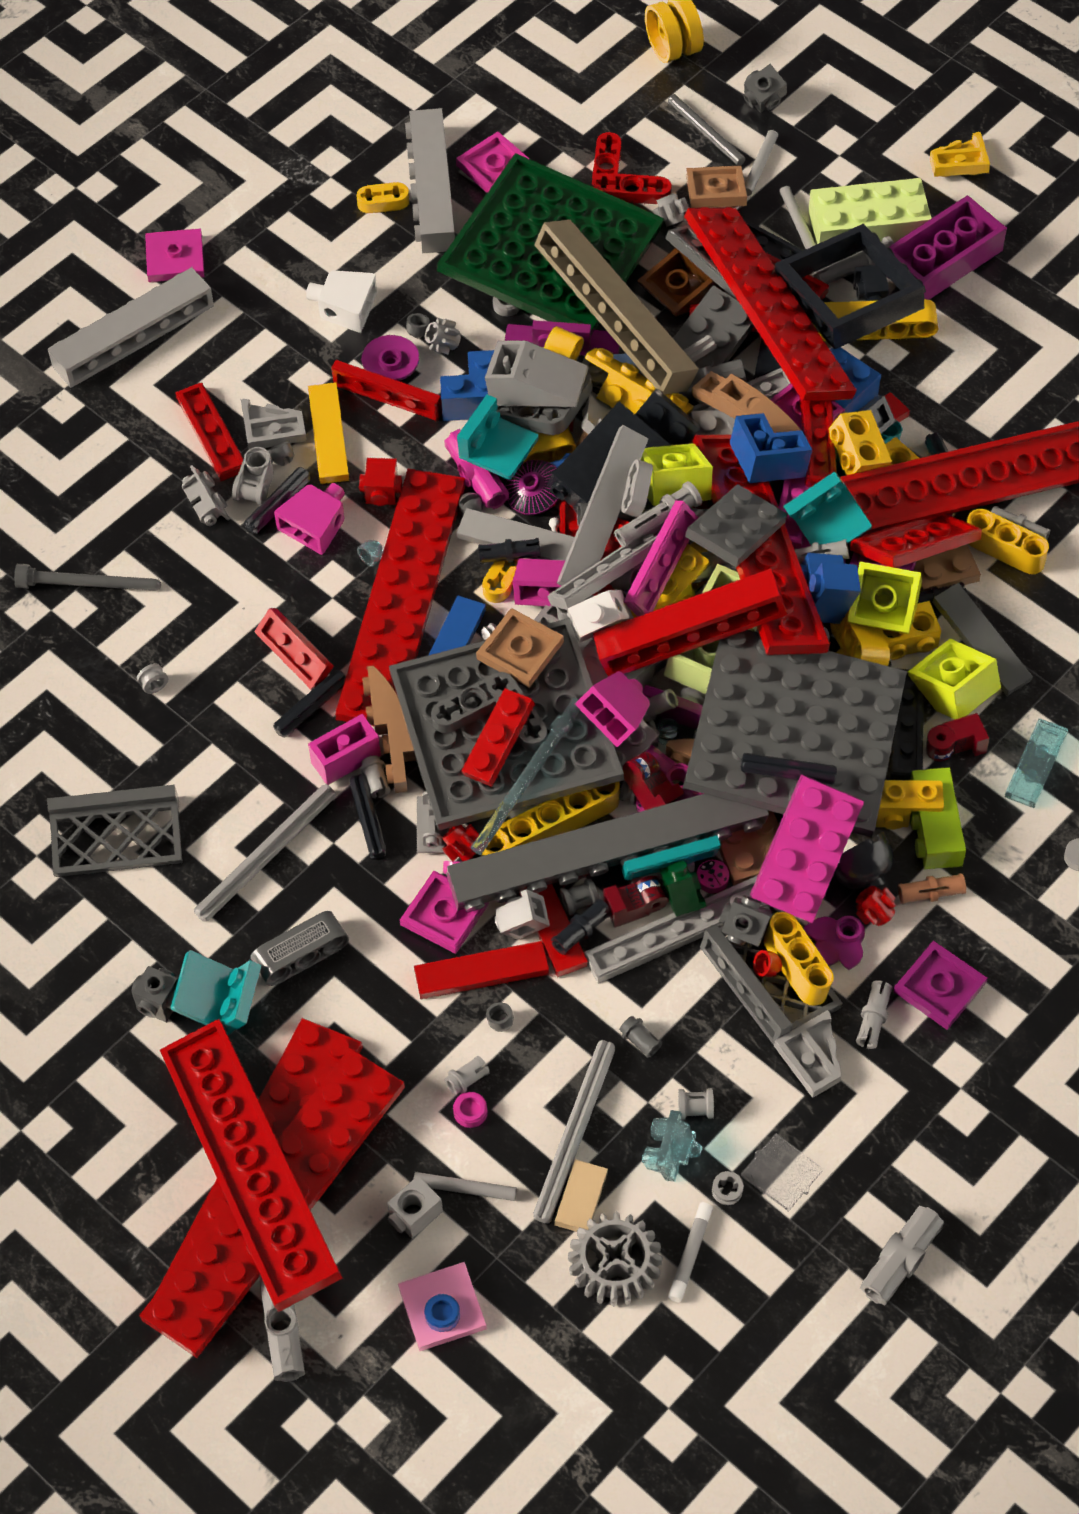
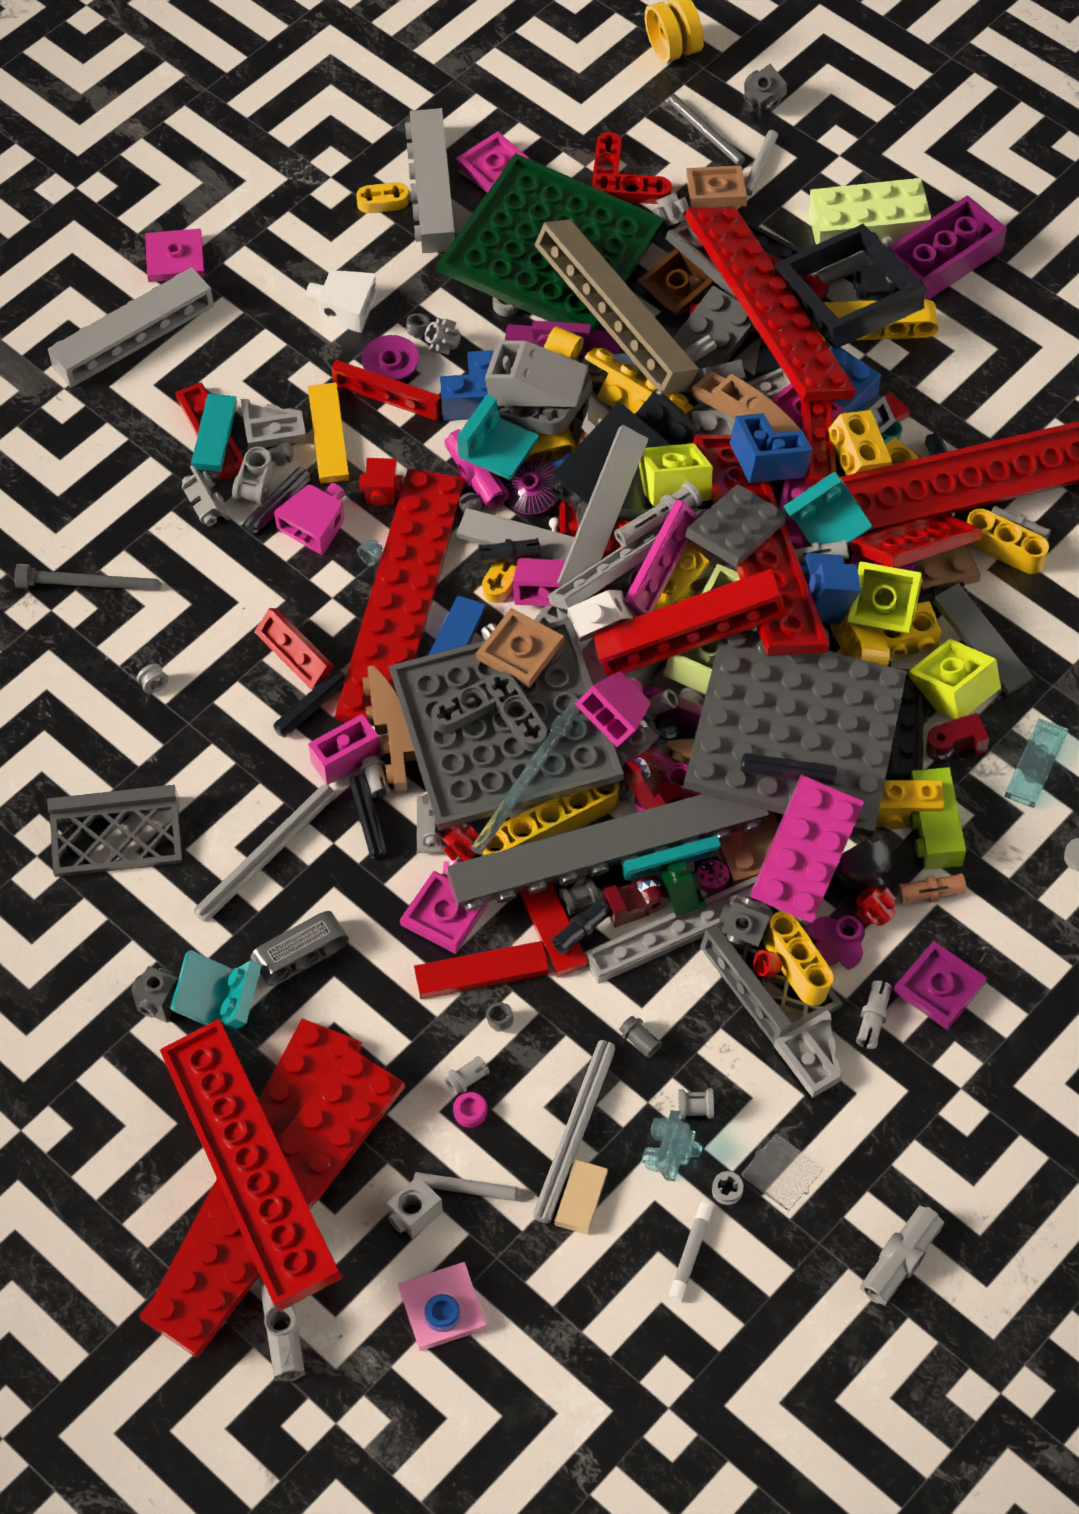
red plate [461,688,535,787] -> none
light grey brick [495,889,550,940] -> none
light grey gear [568,1211,663,1307] -> none
light grey beam [621,459,653,518] -> none
light grey bar [780,186,816,249] -> none
yellow wing [930,132,990,177] -> none
none -> teal tile [191,394,238,472]

